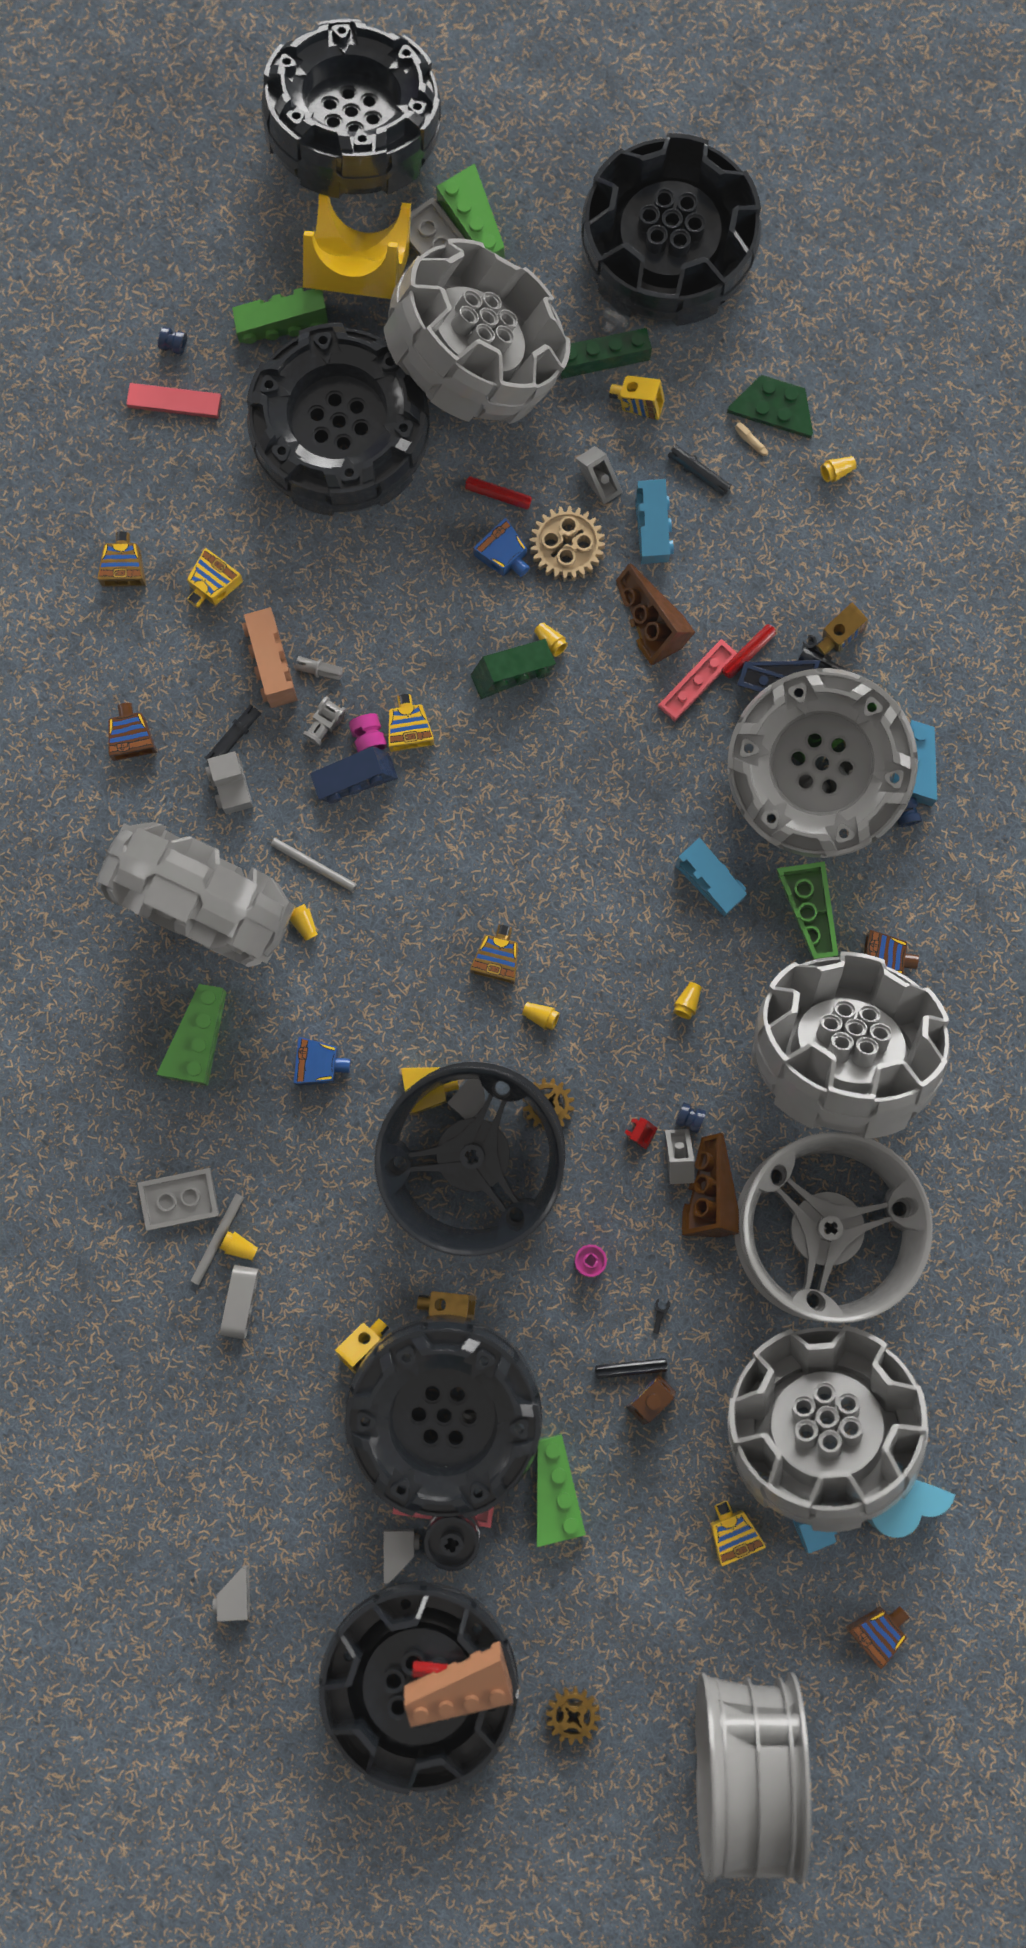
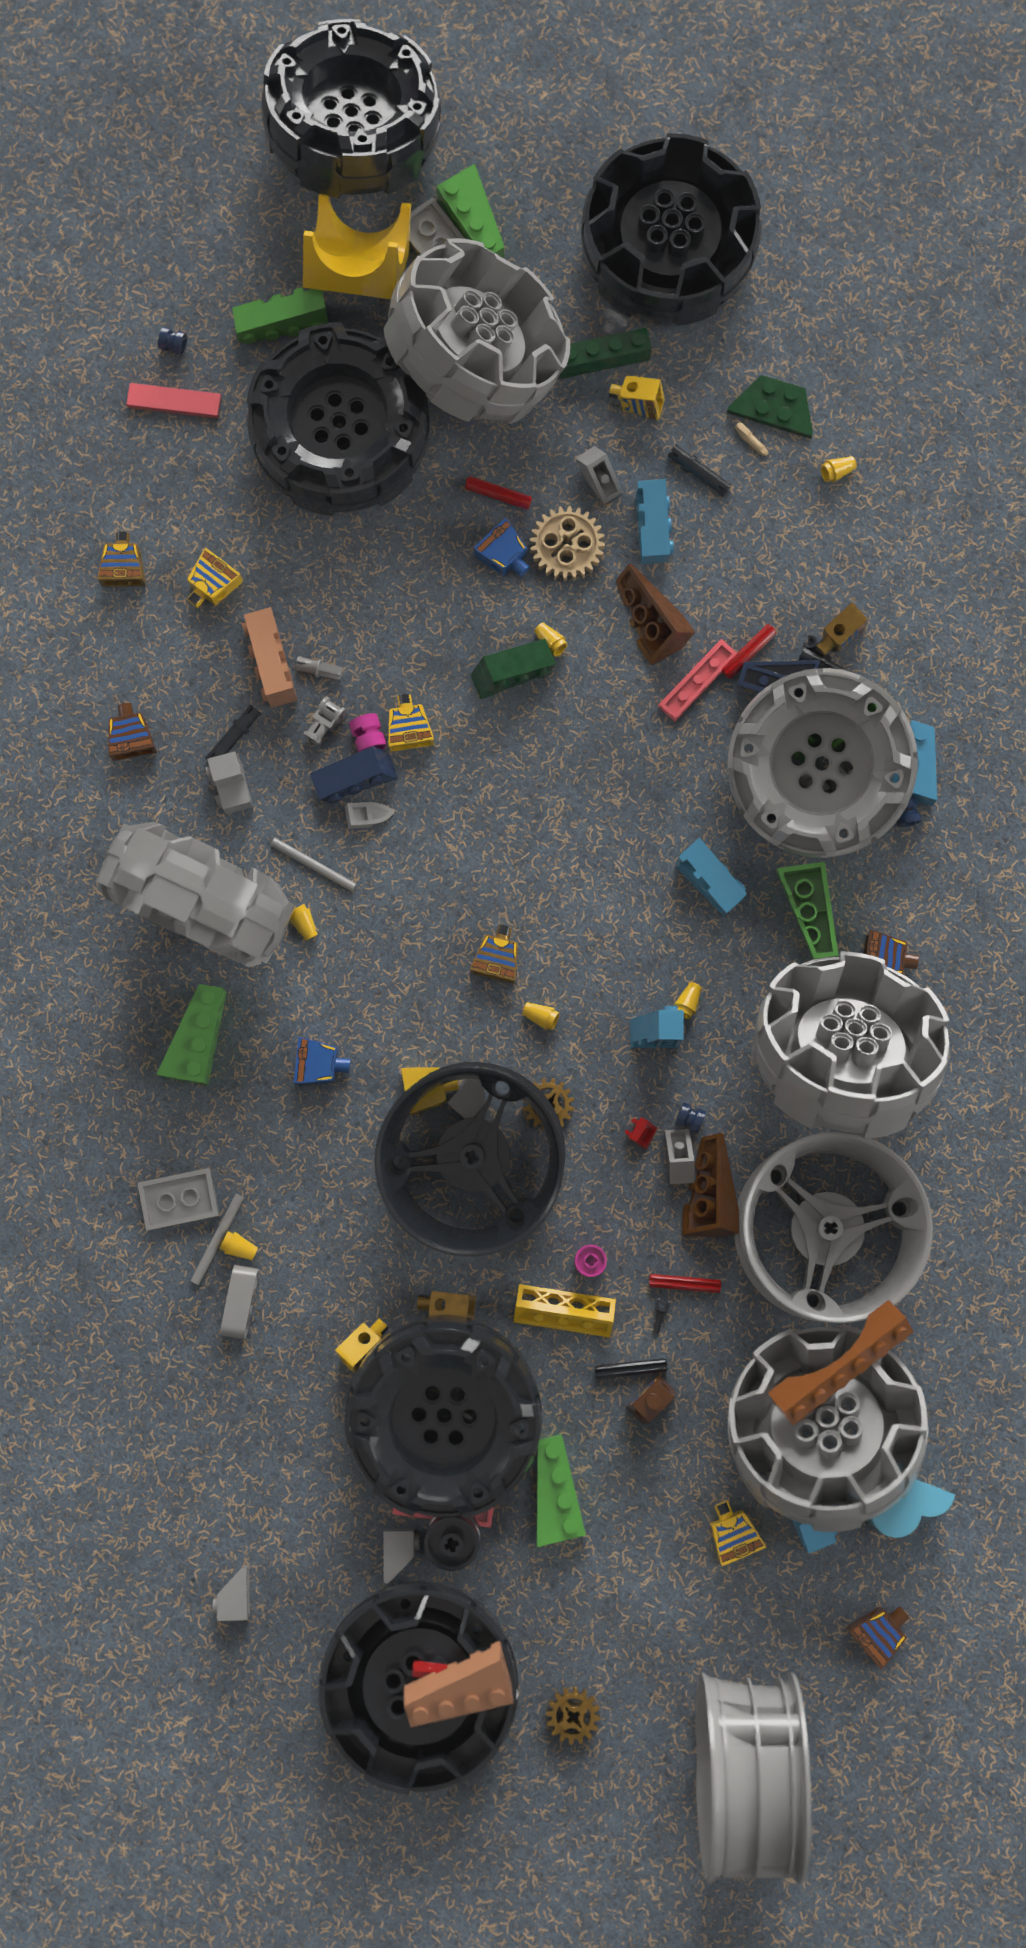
none -> light grey plate [345,802,394,829]
none -> yellow fence [513,1284,616,1338]
none -> dark azure wedge [630,1006,684,1048]
none -> red axle [649,1274,721,1293]
none -> dark orange arch [768,1300,913,1426]

